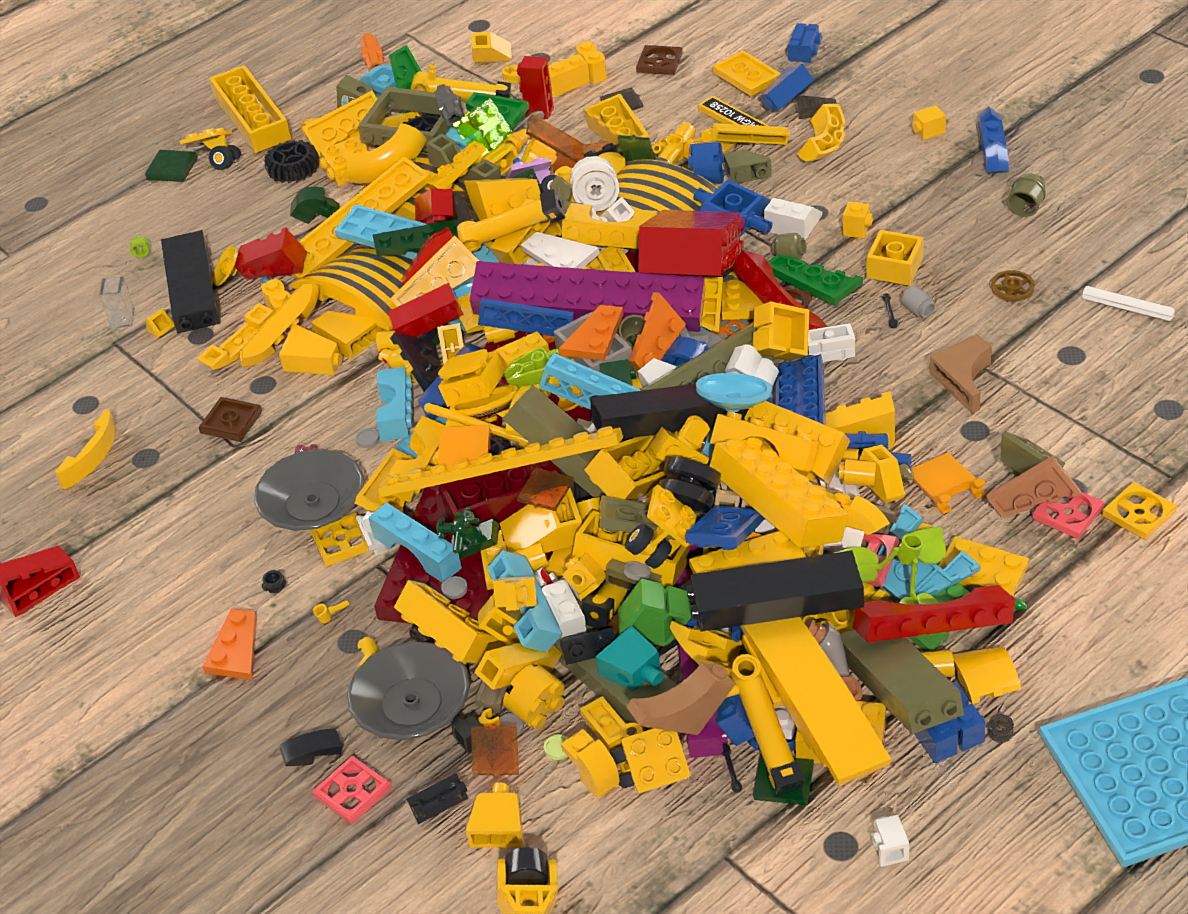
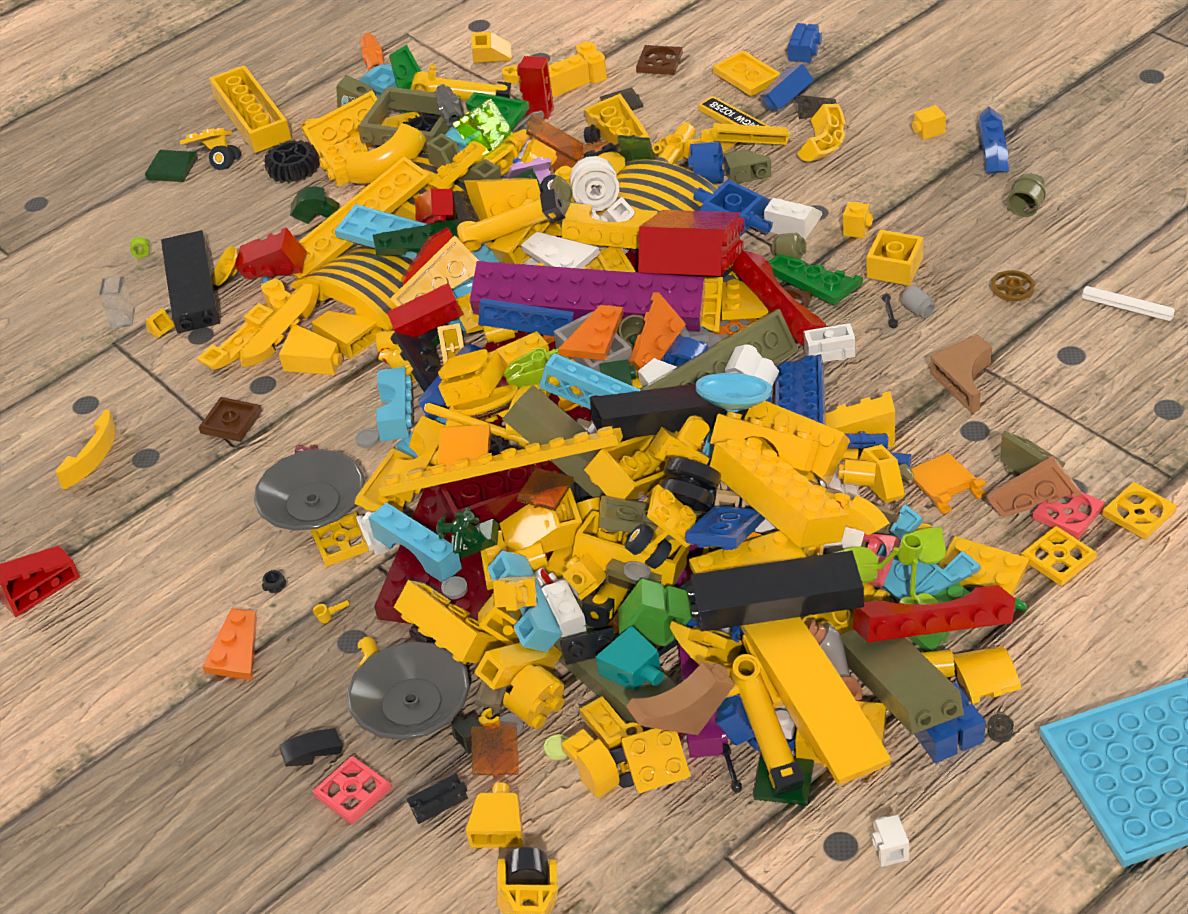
yellow piece [753,302,809,360] -> none
none -> black plate [584,124,601,145]
none -> yellow piece [1021,526,1097,587]

